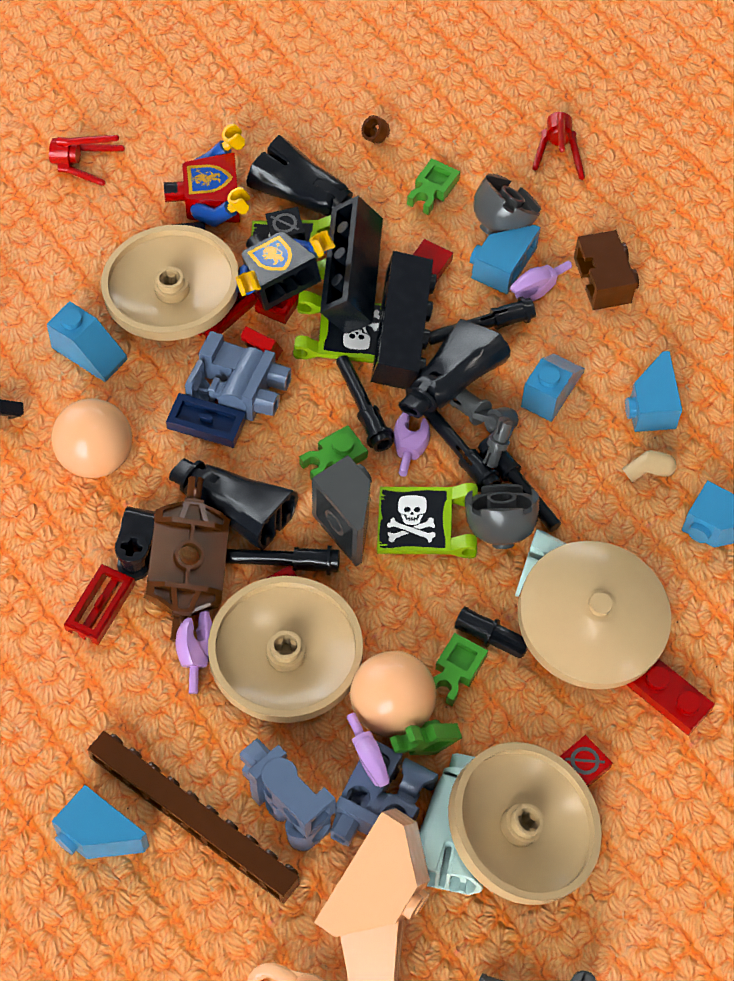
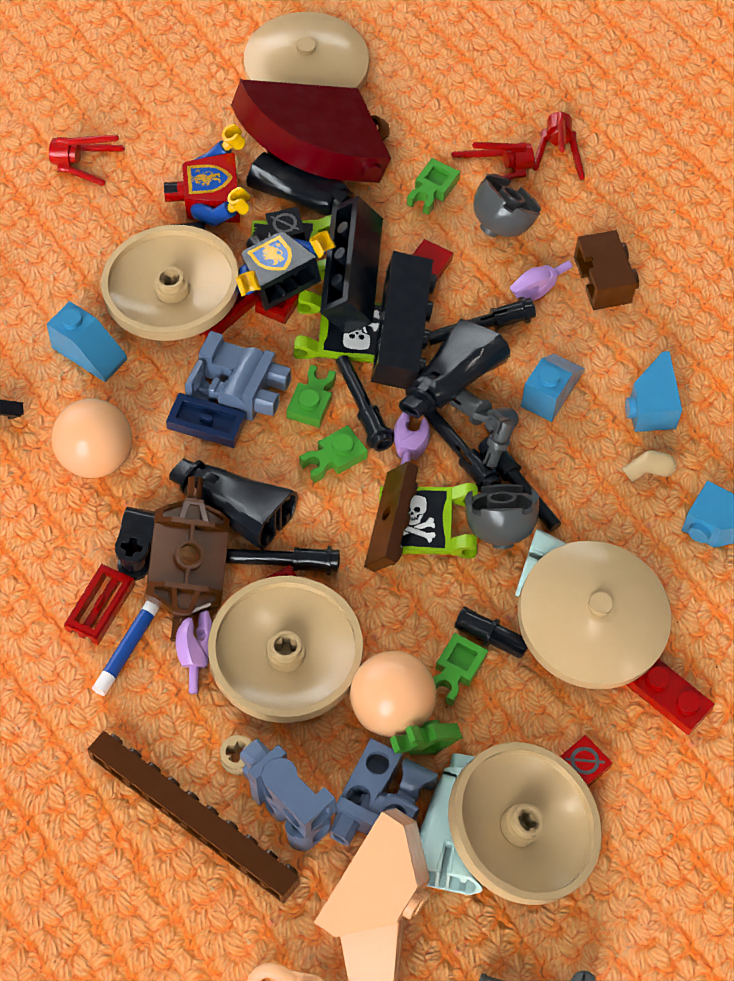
dark azure slope [52,785,149,859] -> none
red tile [240,326,283,360] -> none
dark grey slope [312,455,372,566] -> none
lavender hand [347,713,390,788] -> none
dark azure slope [470,225,541,294] -> none
none -> blue bar [92,600,159,696]
none -> tan bush [220,735,252,776]
none -> dark red brick [231,79,391,183]
none -> tan dish [244,12,369,91]
none -> bright green plate [286,365,336,428]
none -> reddish brown tile [364,461,418,572]
none -> red plant [451,142,535,180]

